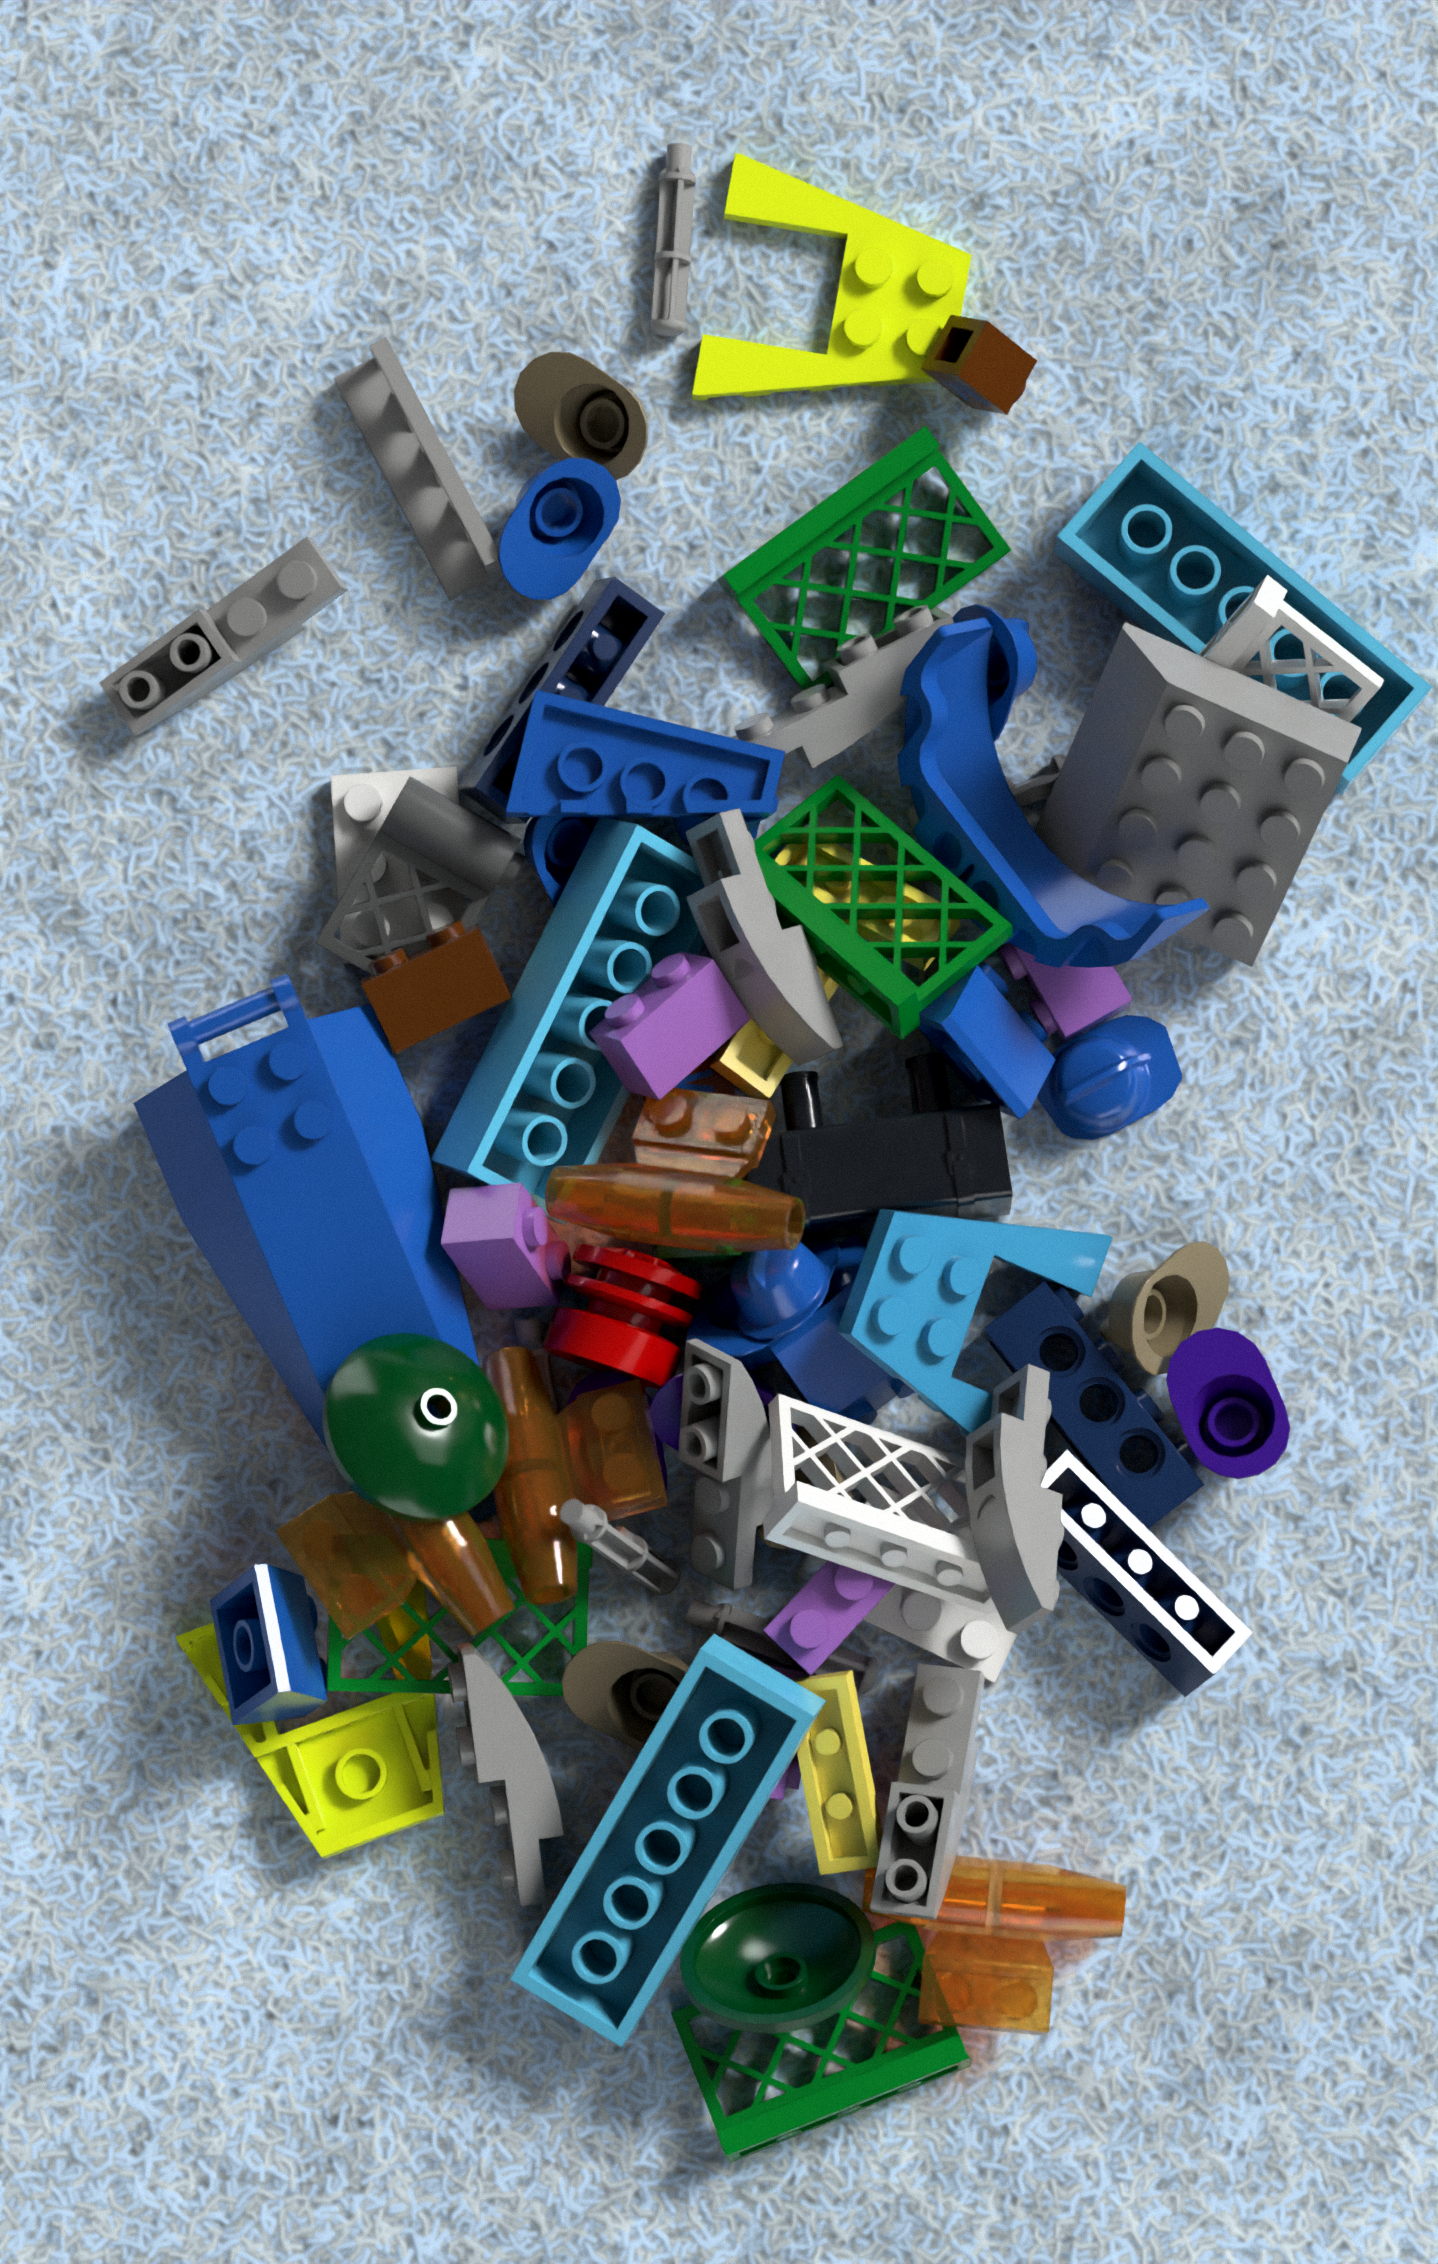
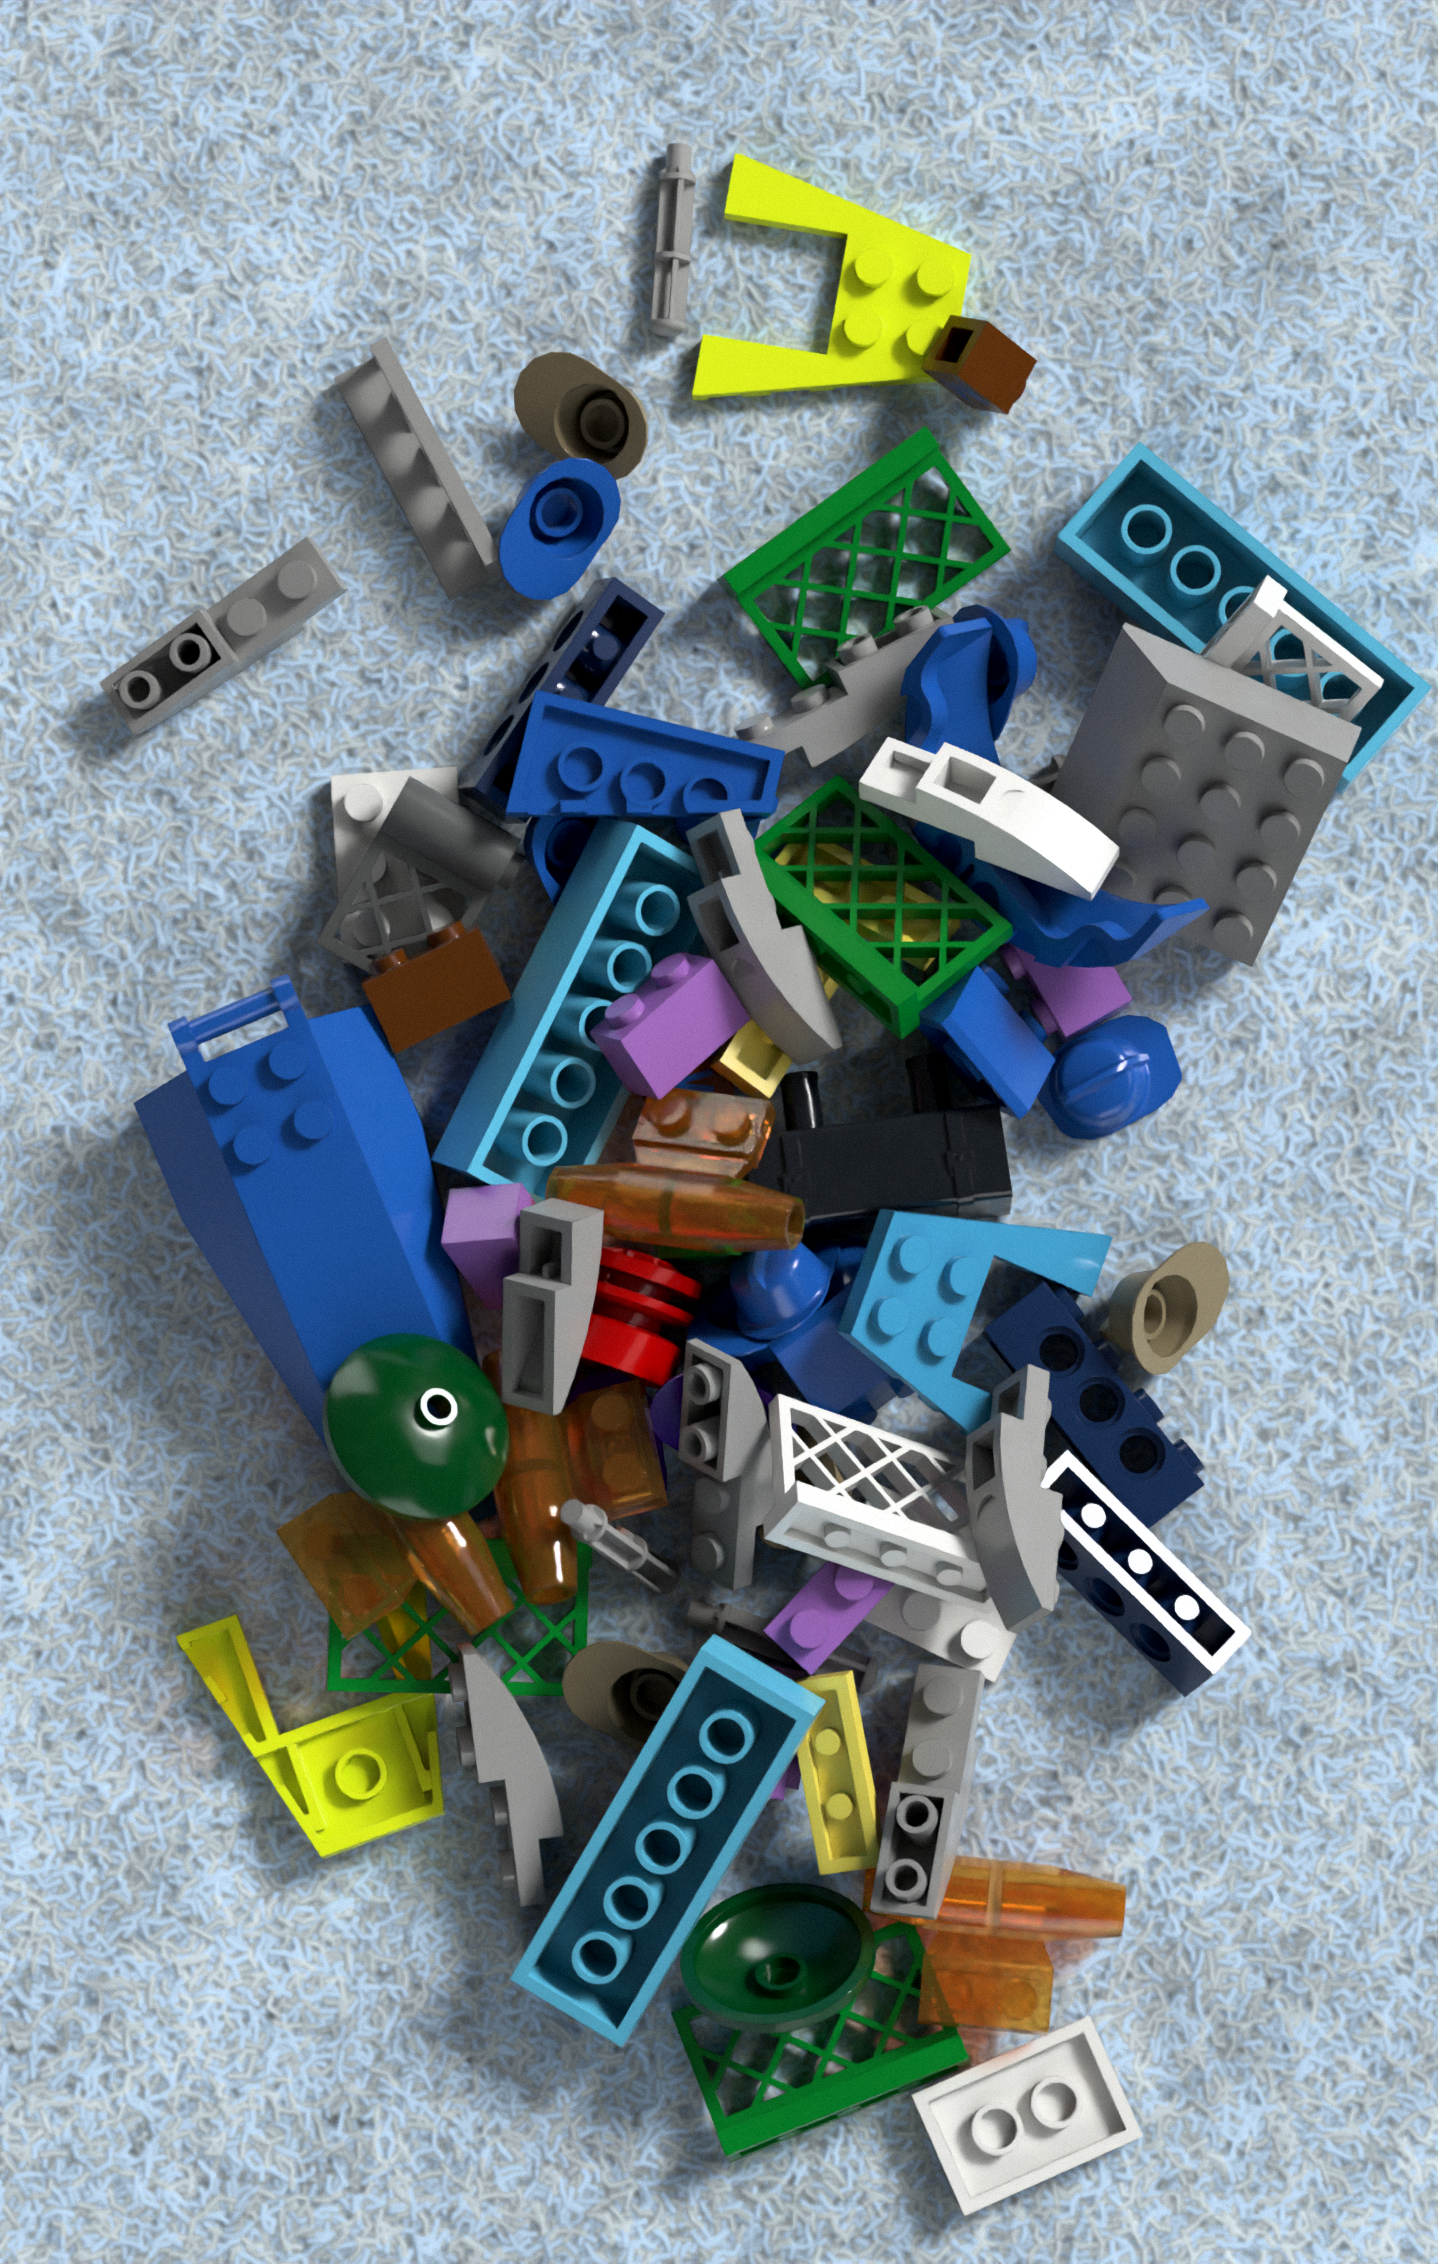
blue slope [210,1564,328,1725] -> none
dark purple piece [1166,1327,1290,1479] -> none
none -> light grey slope [501,1198,604,1416]
none -> white slope [859,737,1119,901]
none -> white plate [911,2015,1143,2216]

